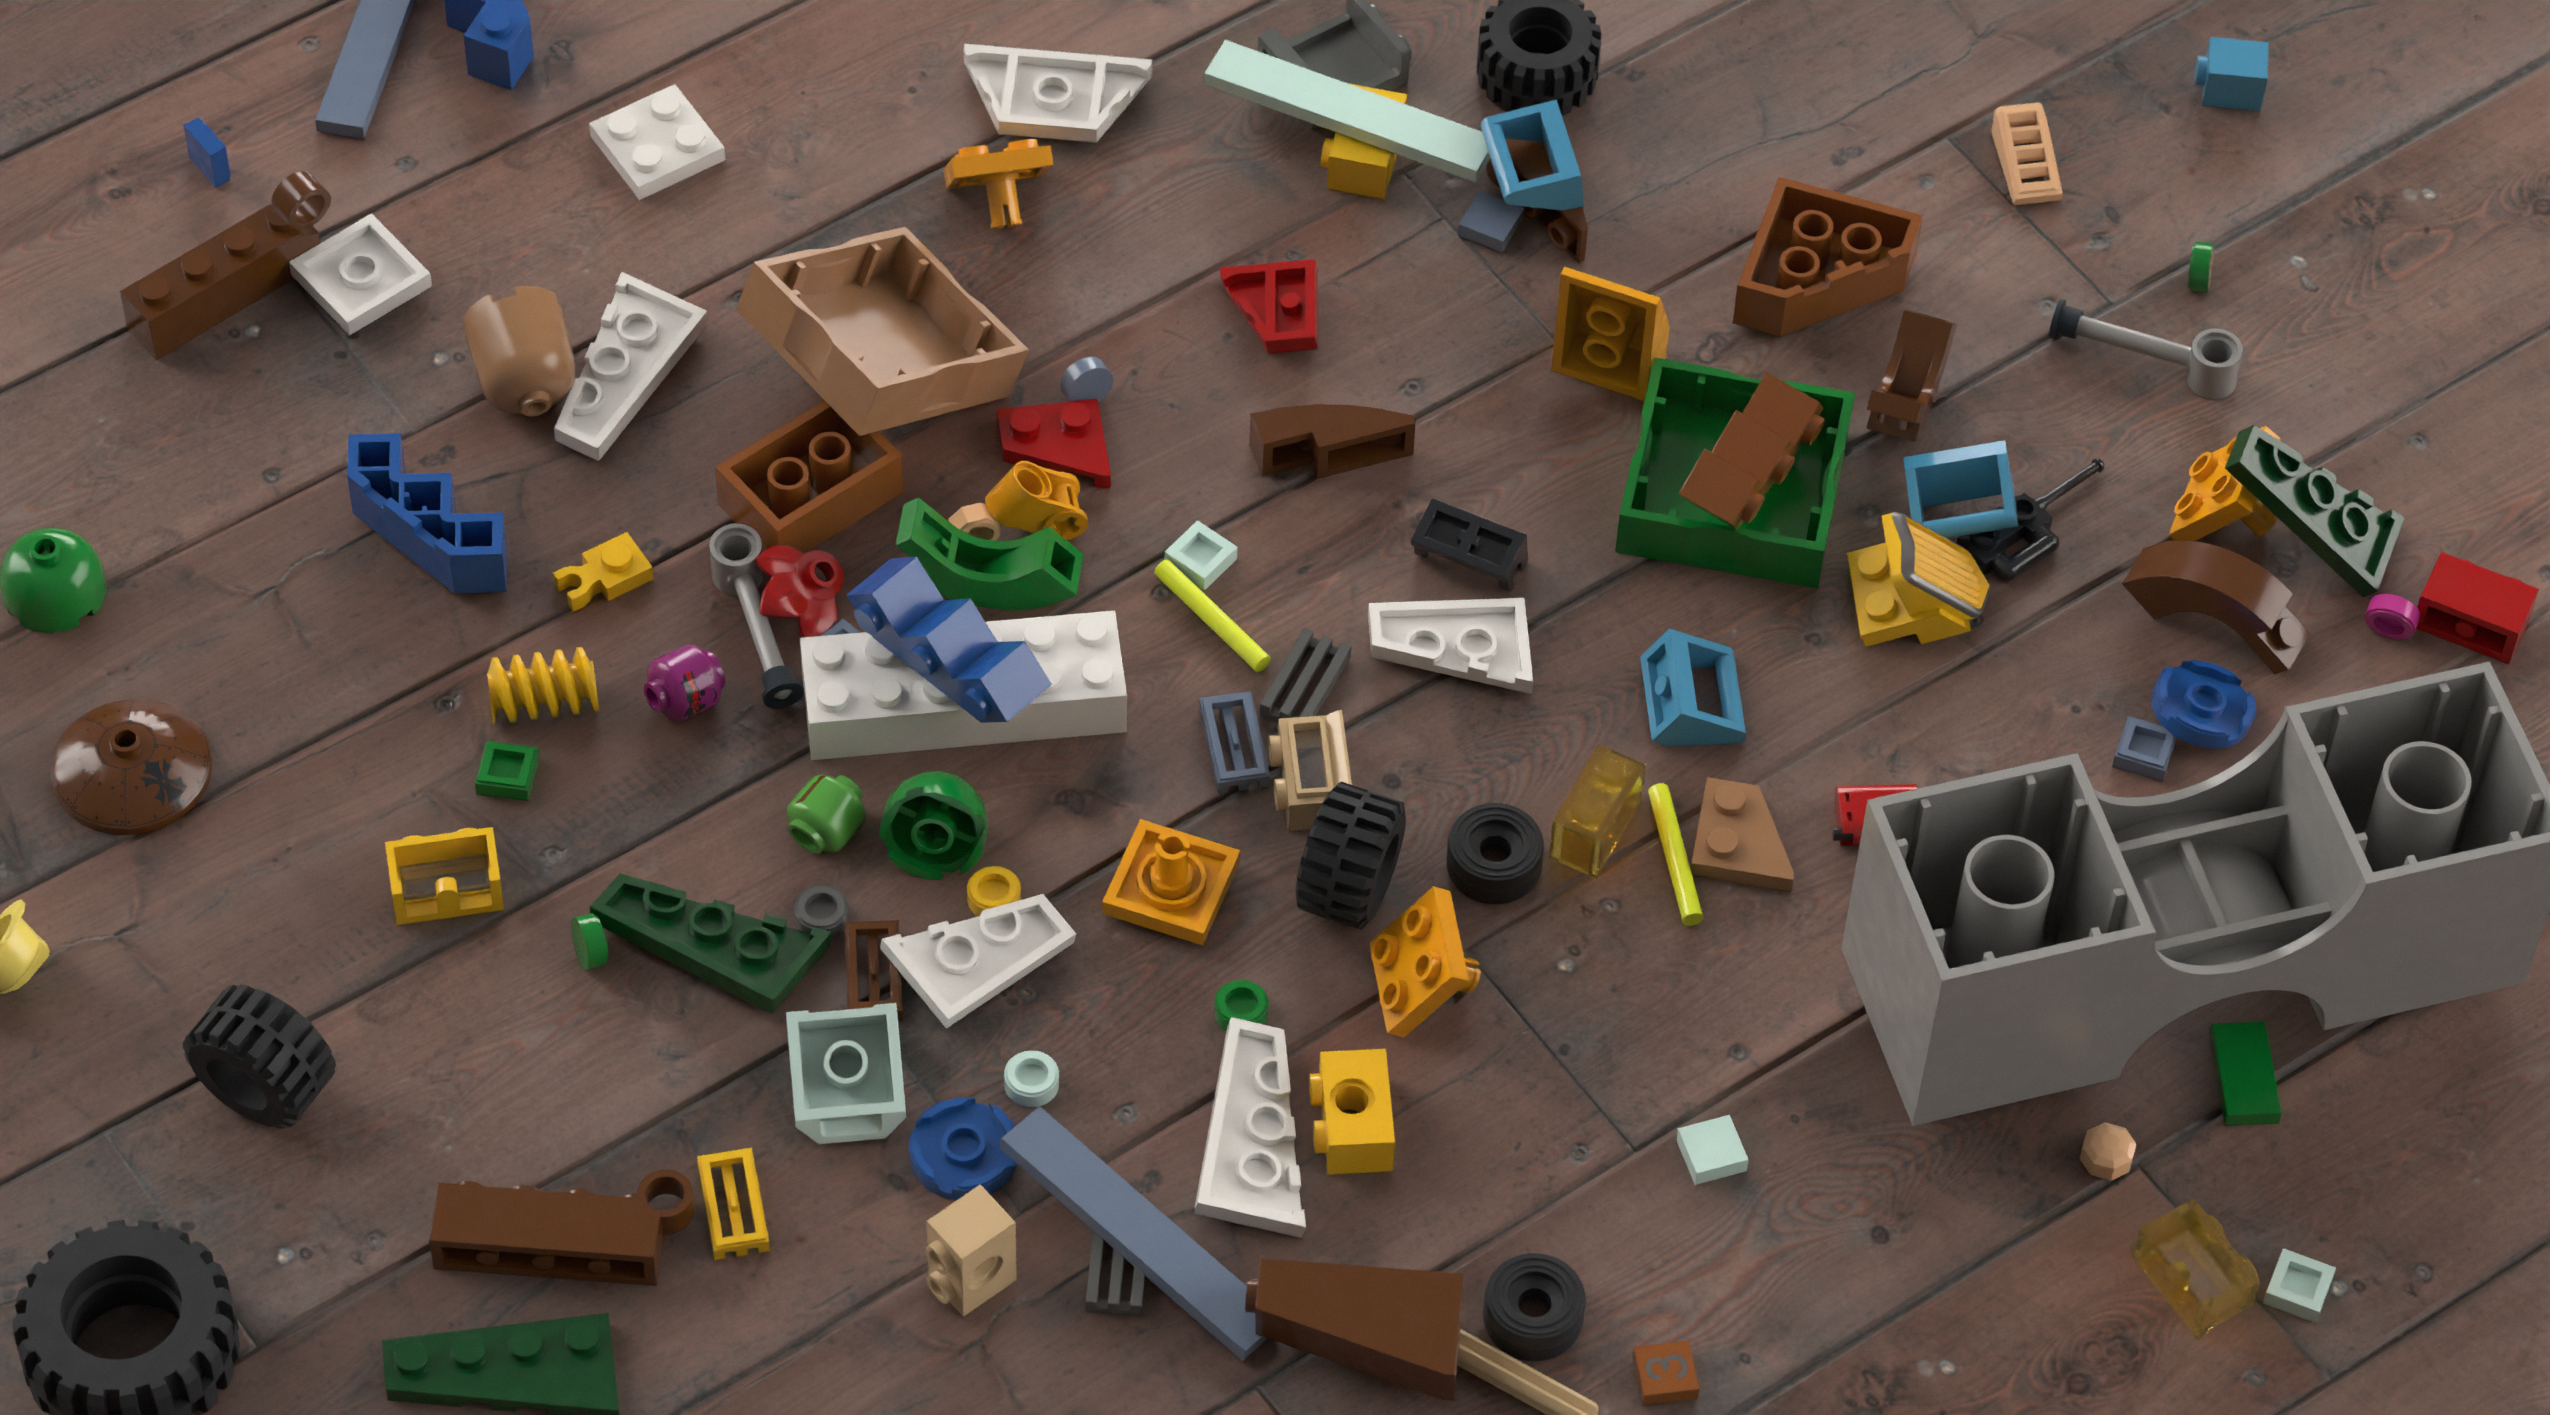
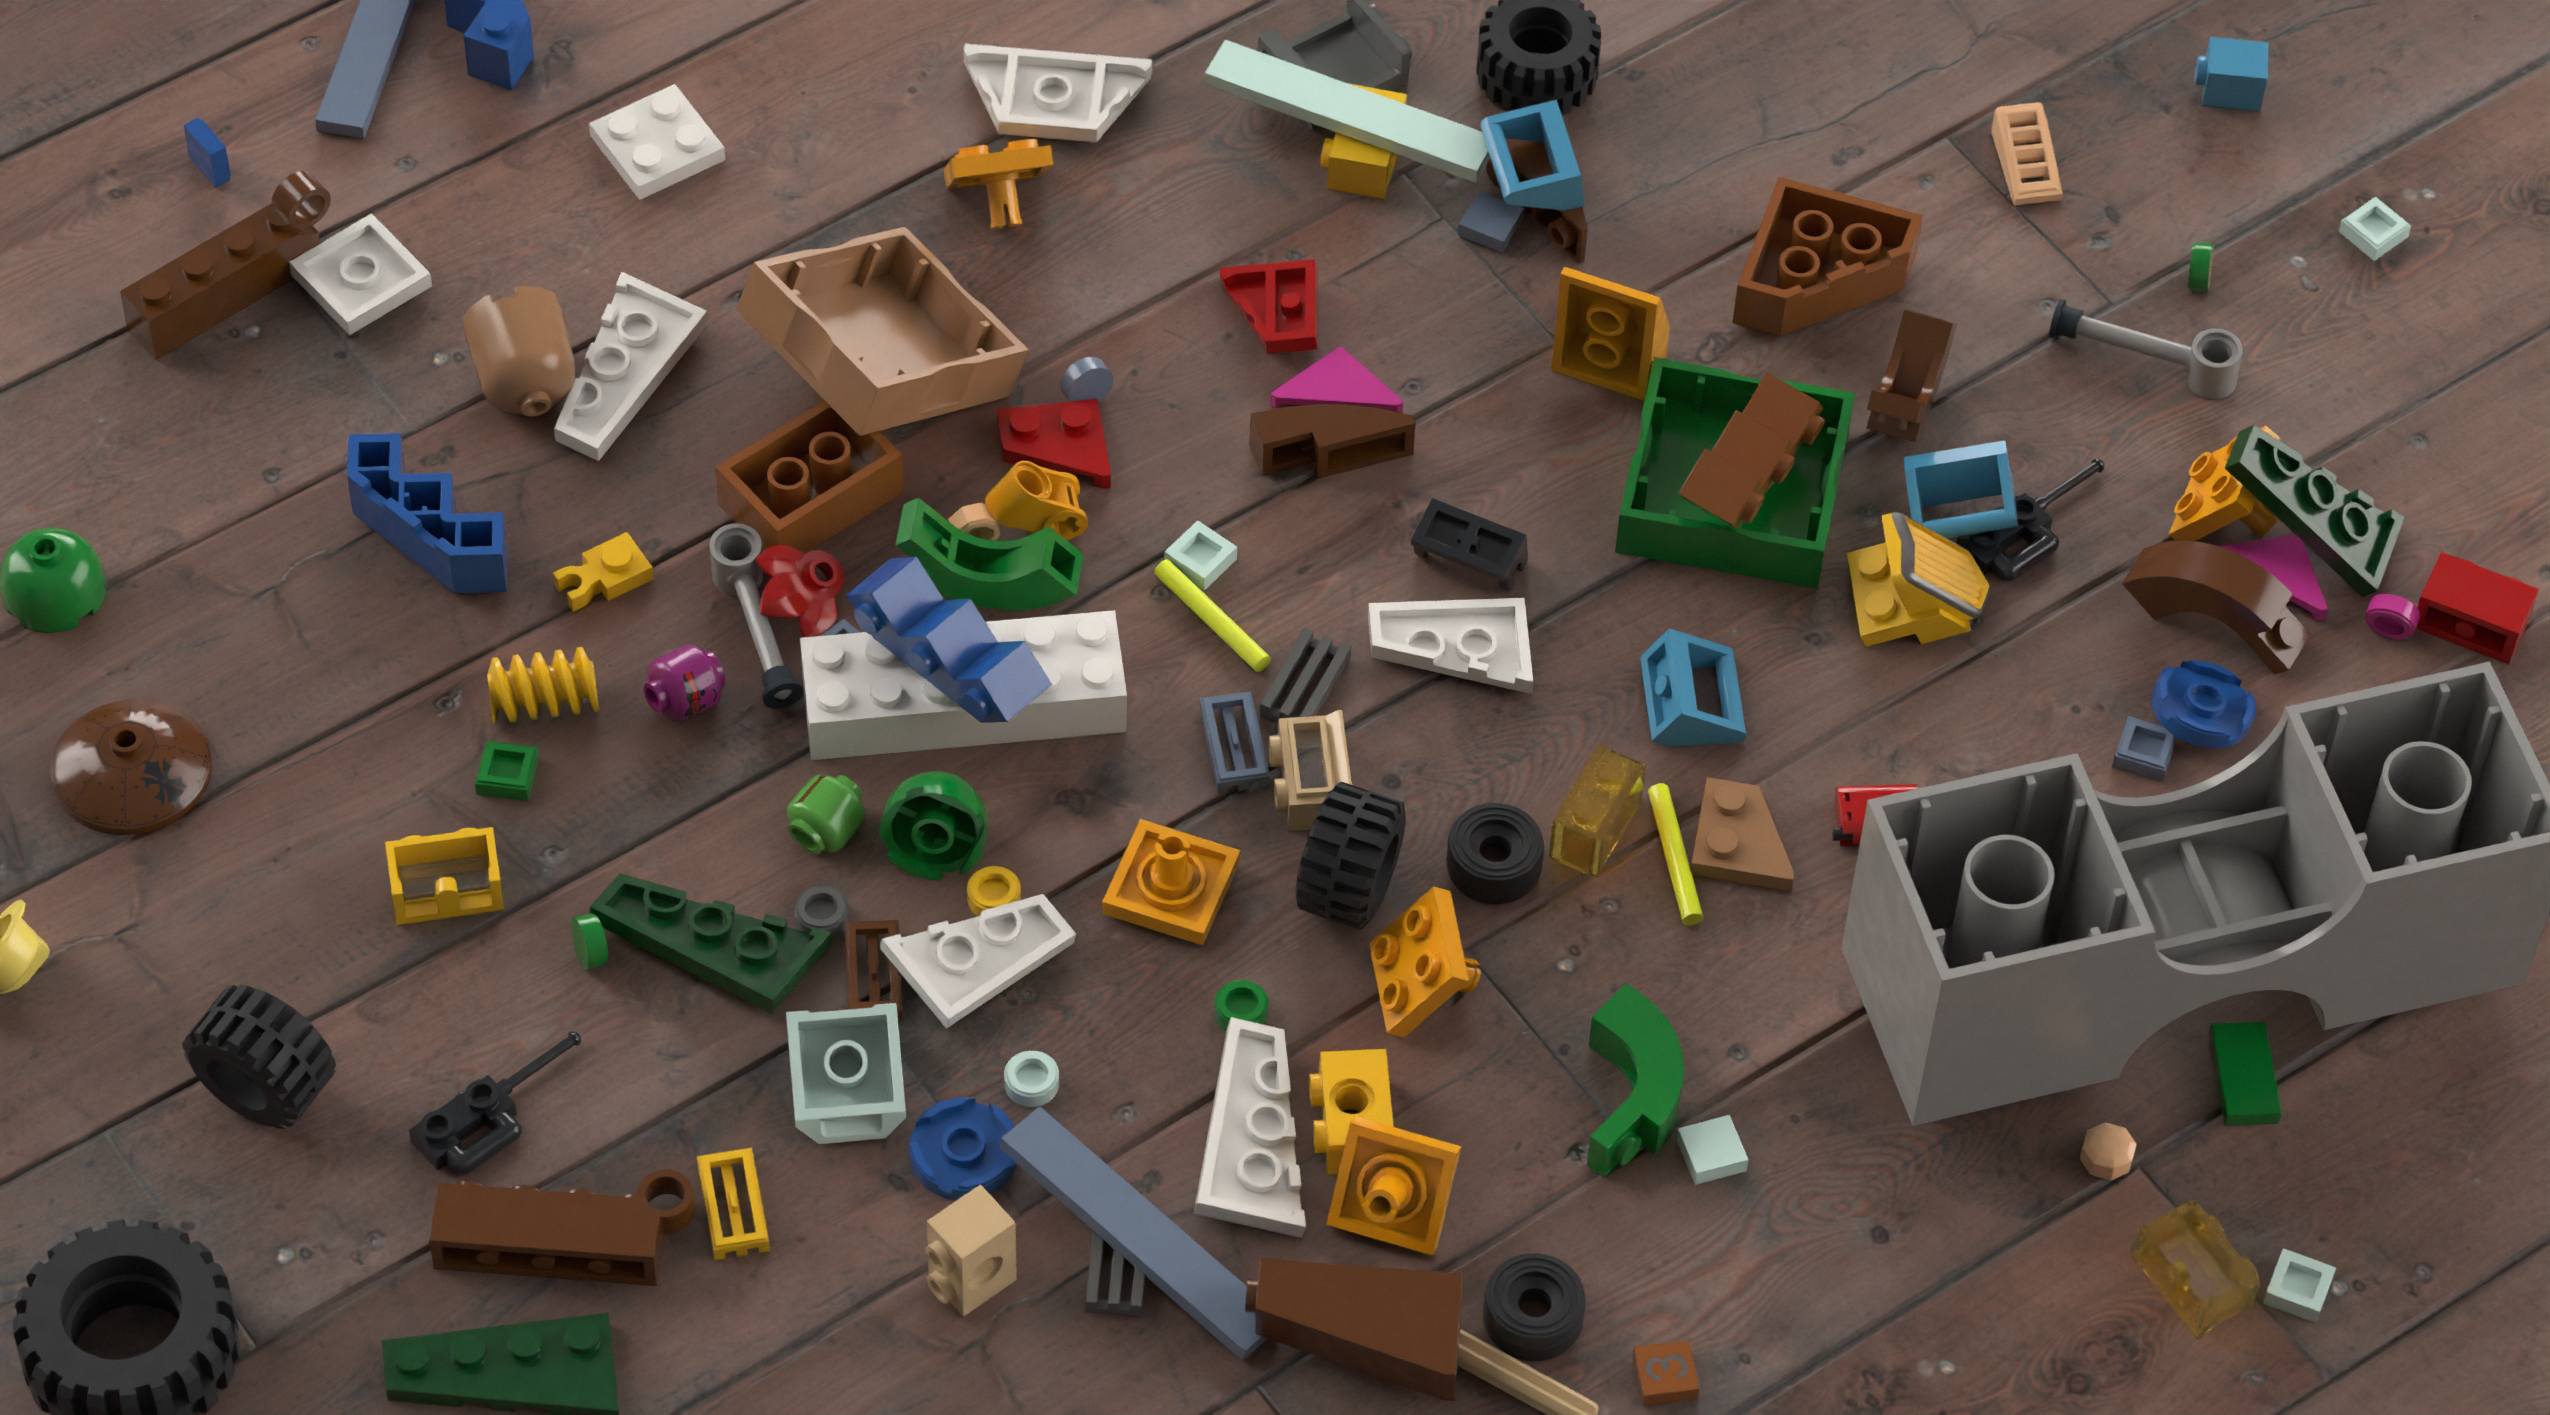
none -> black piece [409,1032,581,1176]
none -> dark pink tile [1270,346,1403,413]
none -> light orange plate [1326,1116,1461,1255]
none -> green arch [1587,983,1684,1178]
none -> dark pink tile [2219,535,2328,621]
none -> light aqua tile [2339,197,2411,261]

